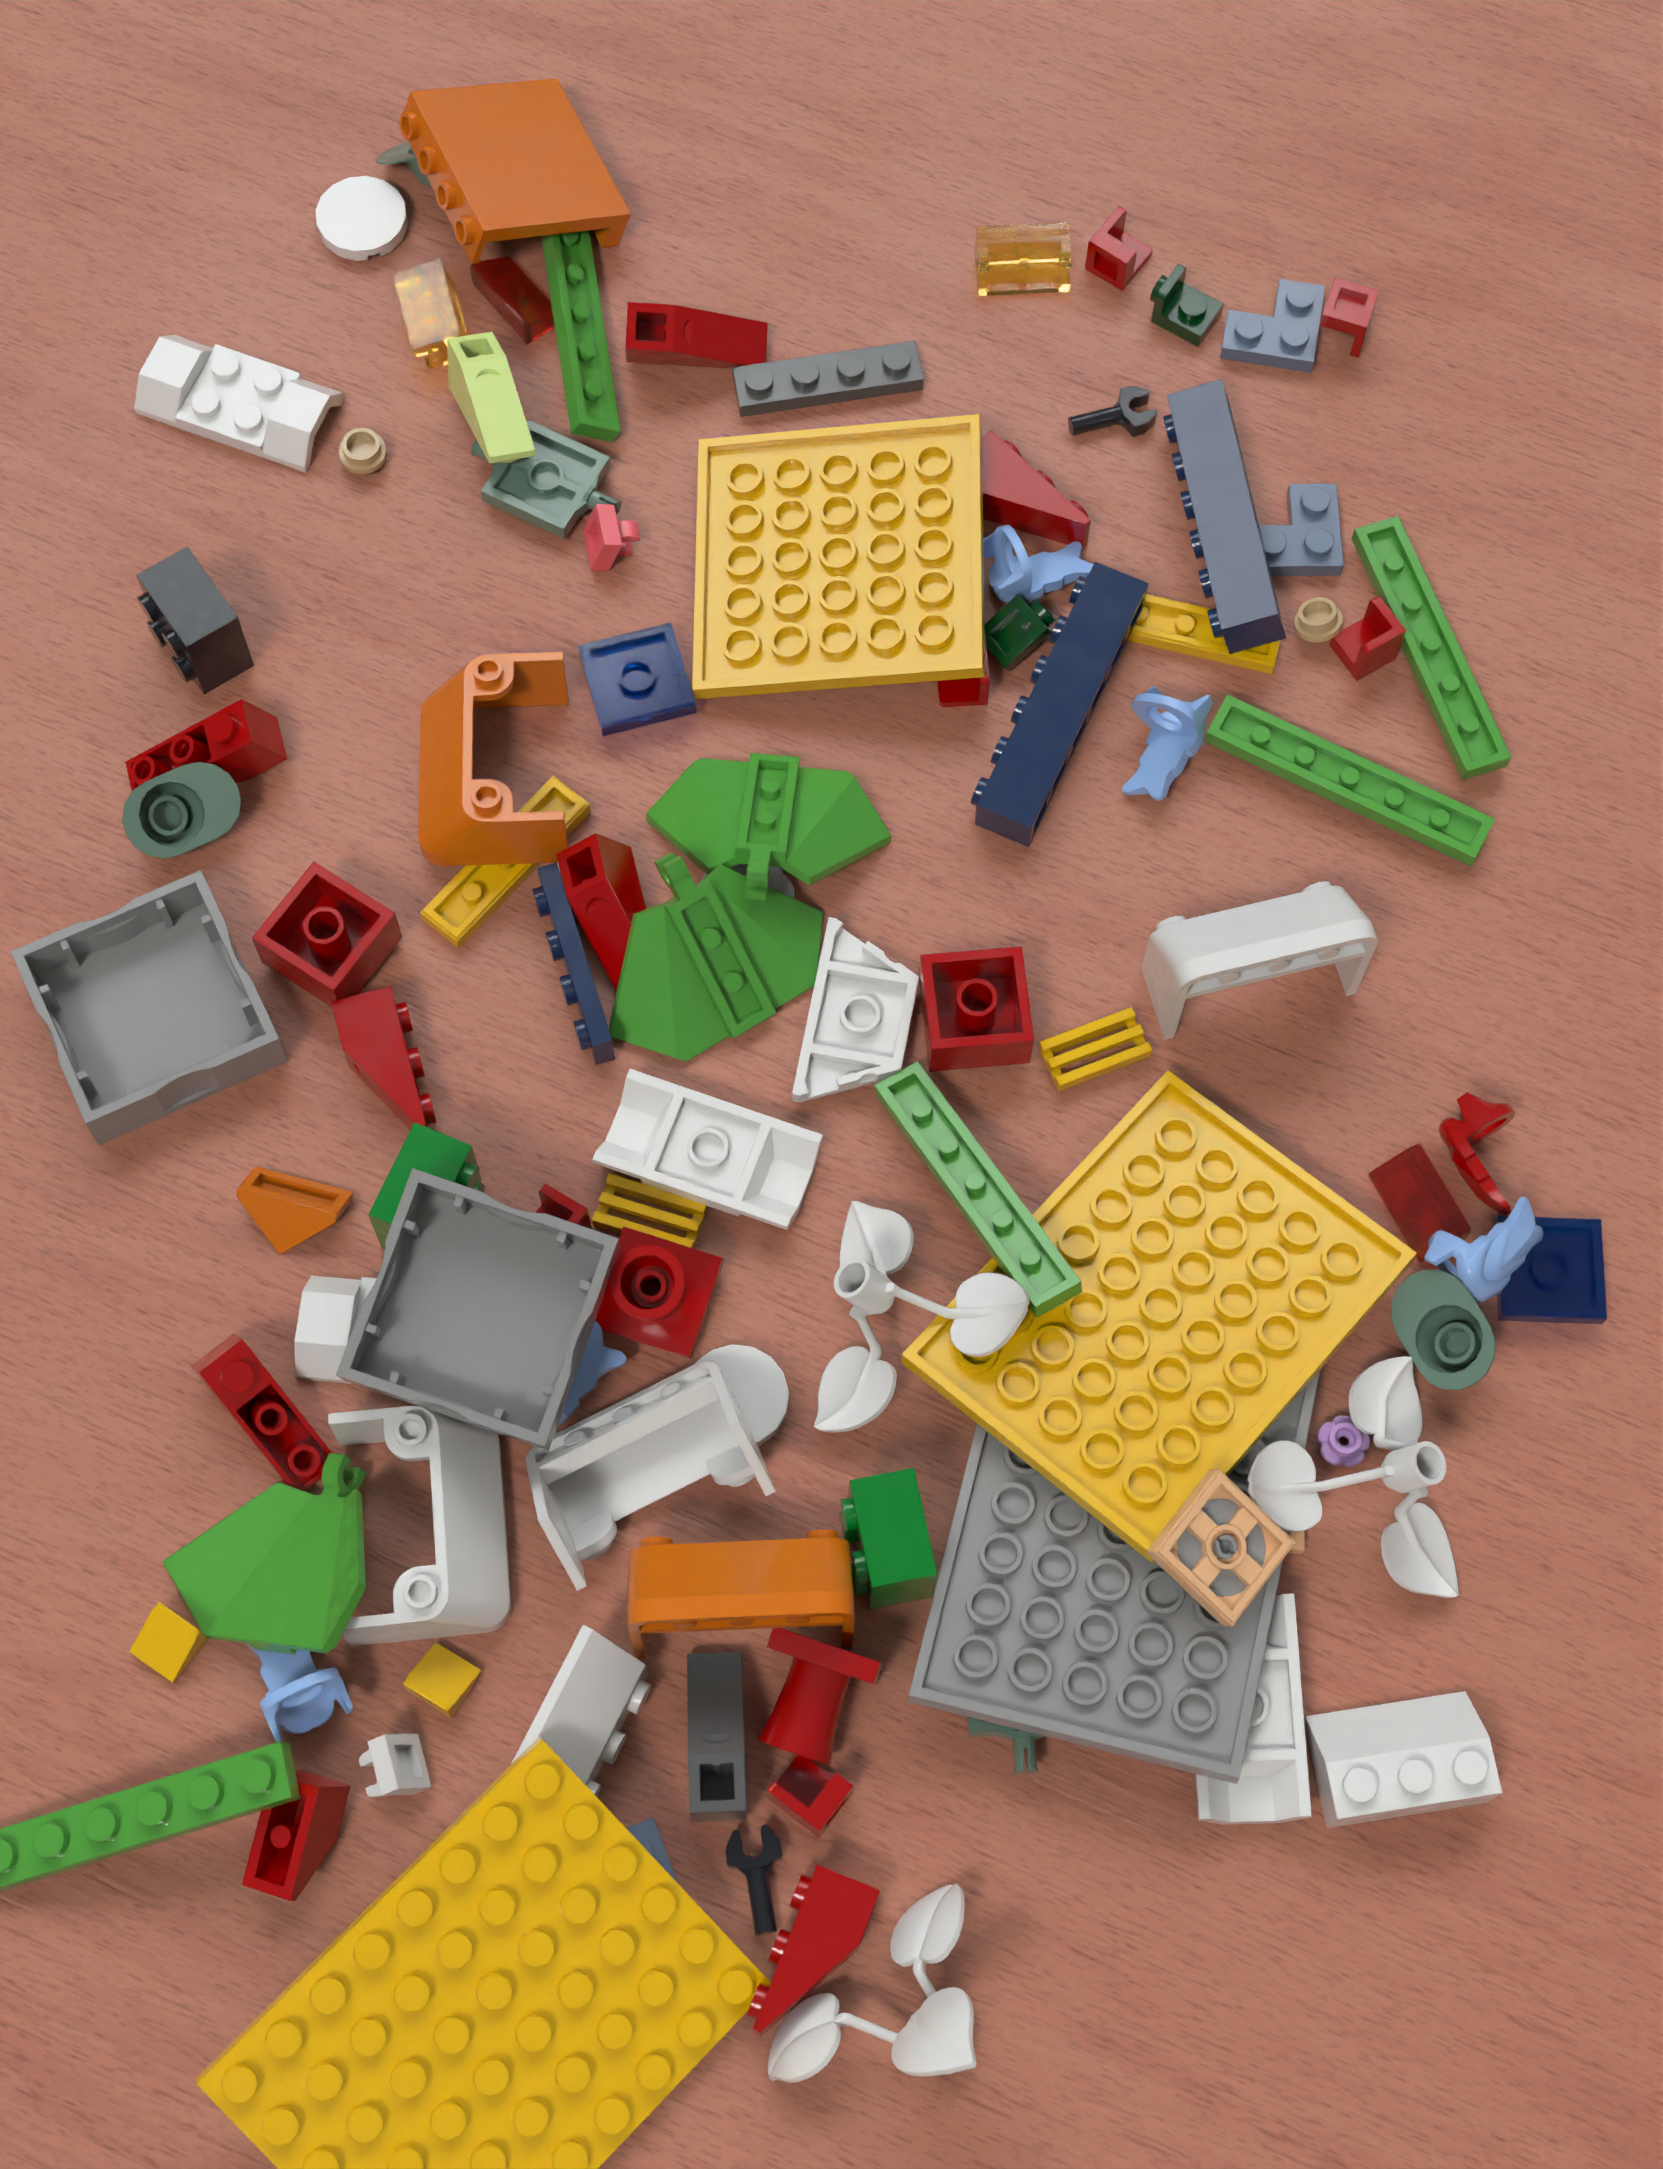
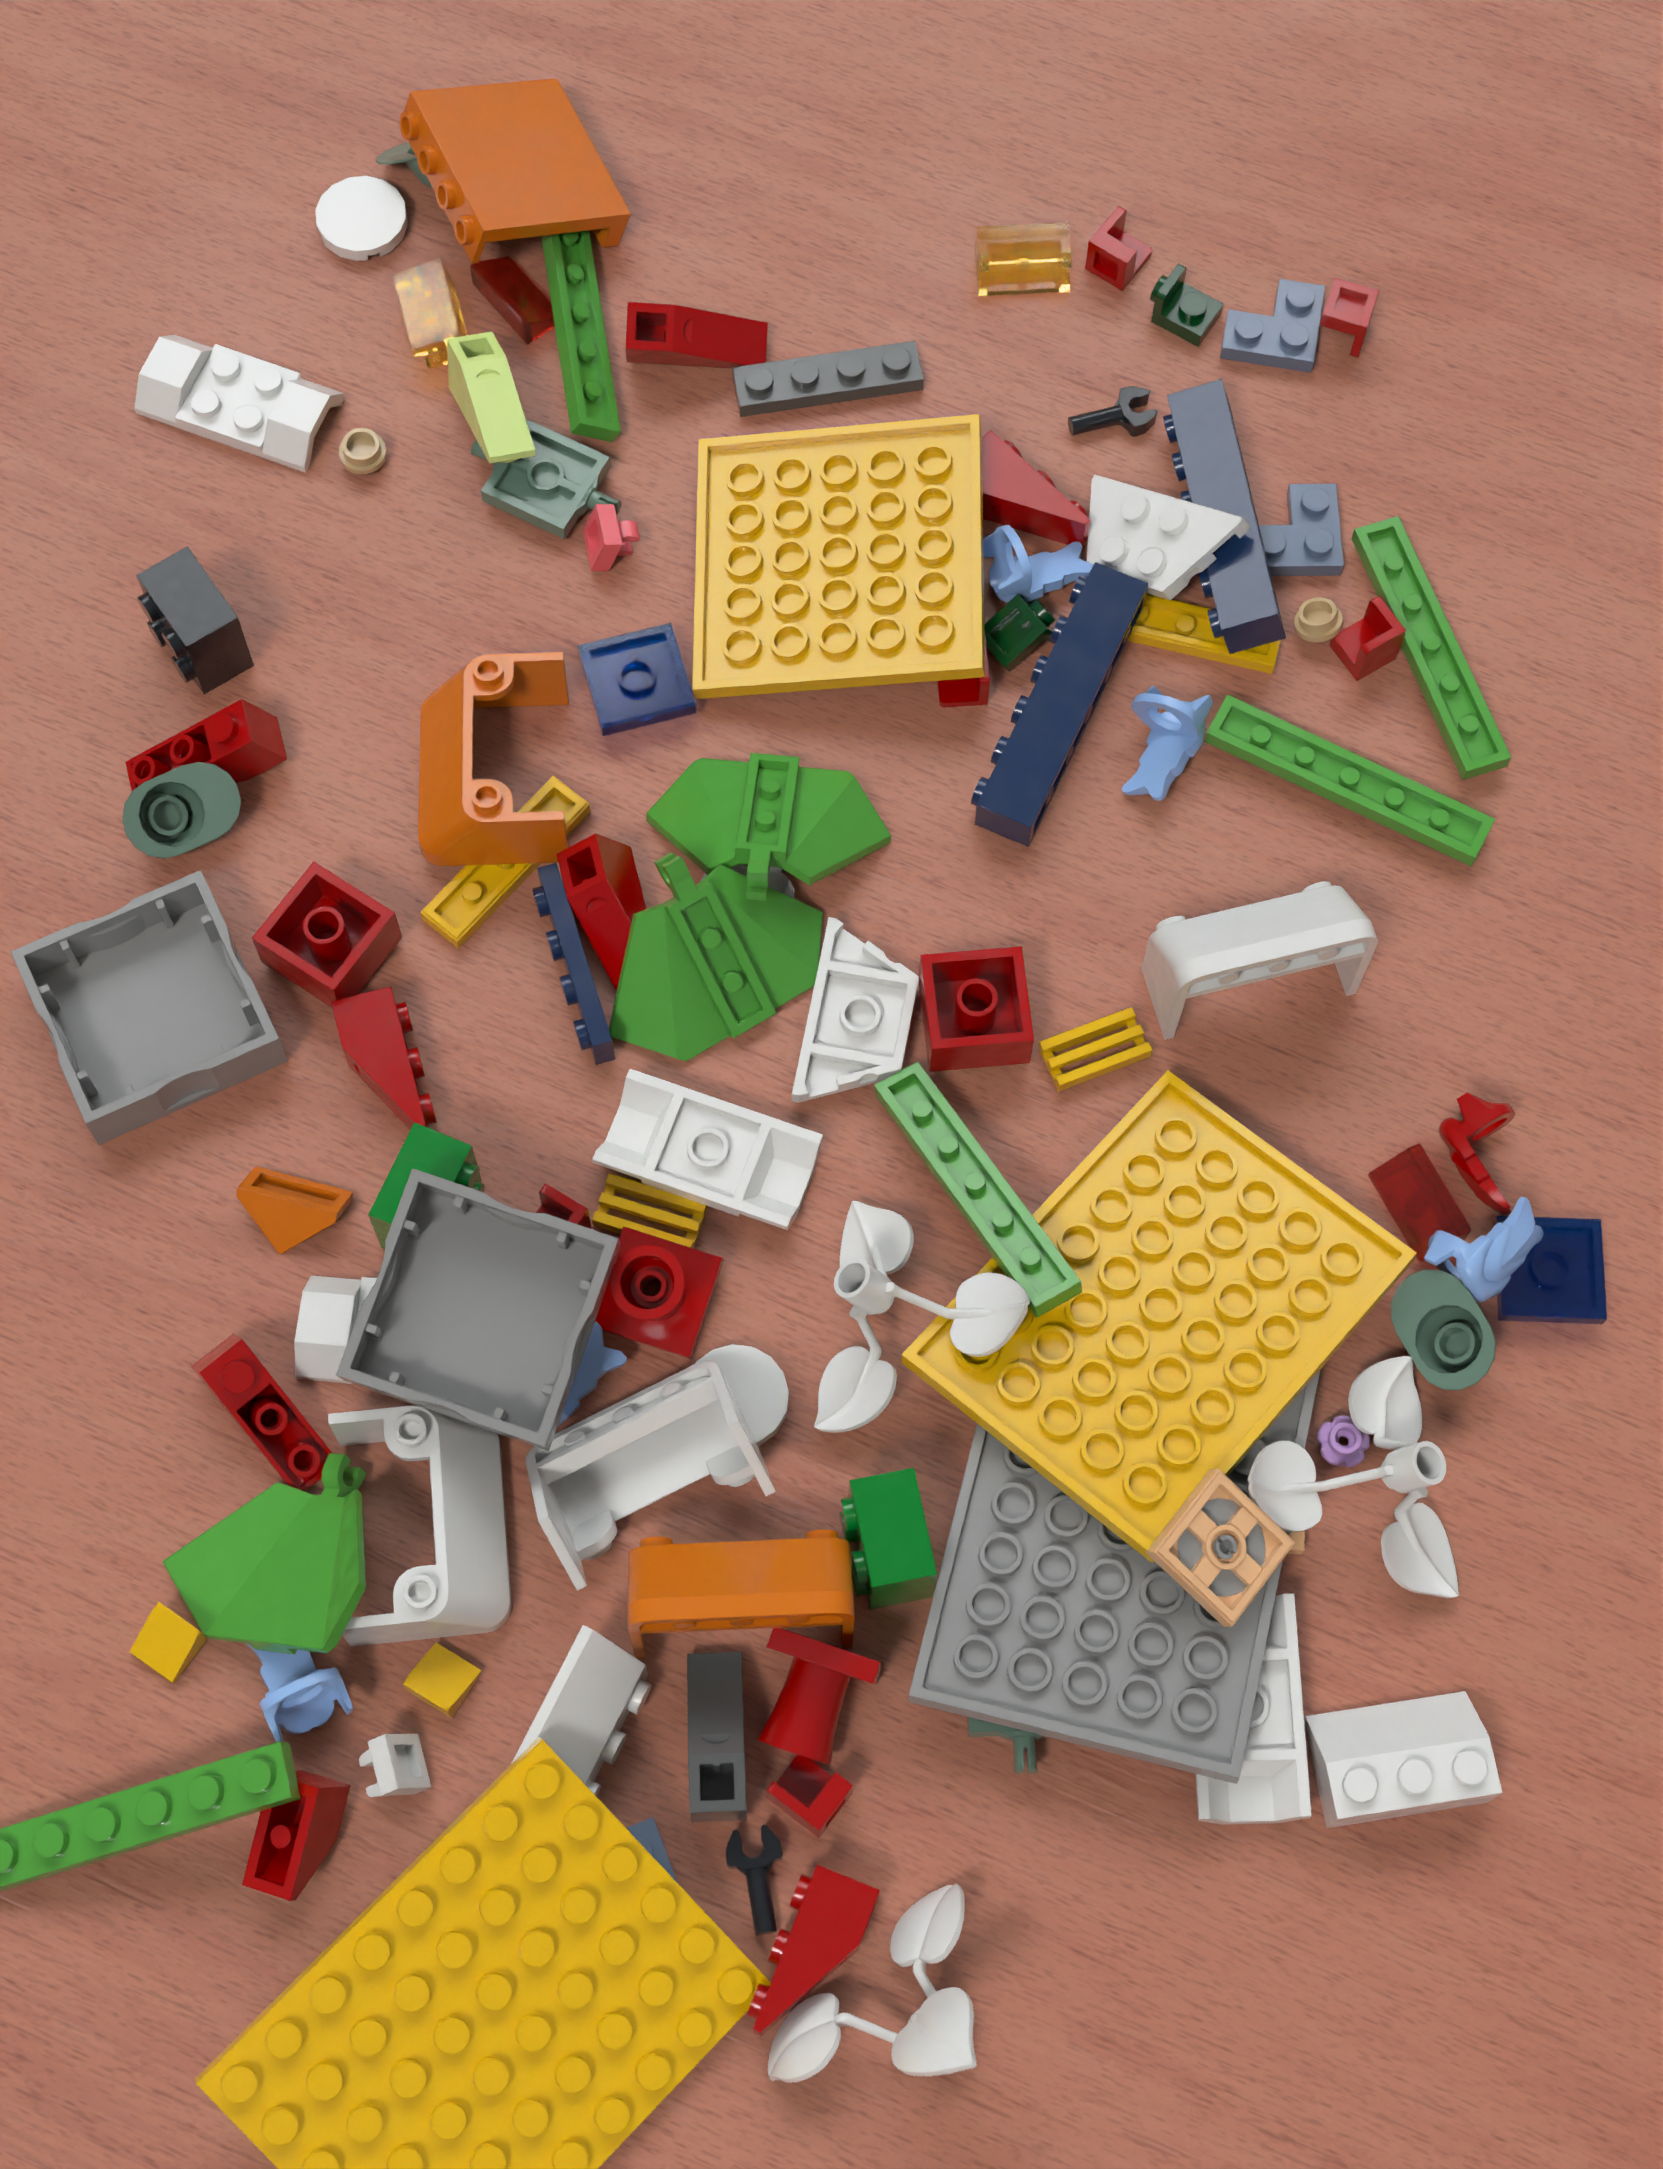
none -> white wing [1087,475,1250,600]

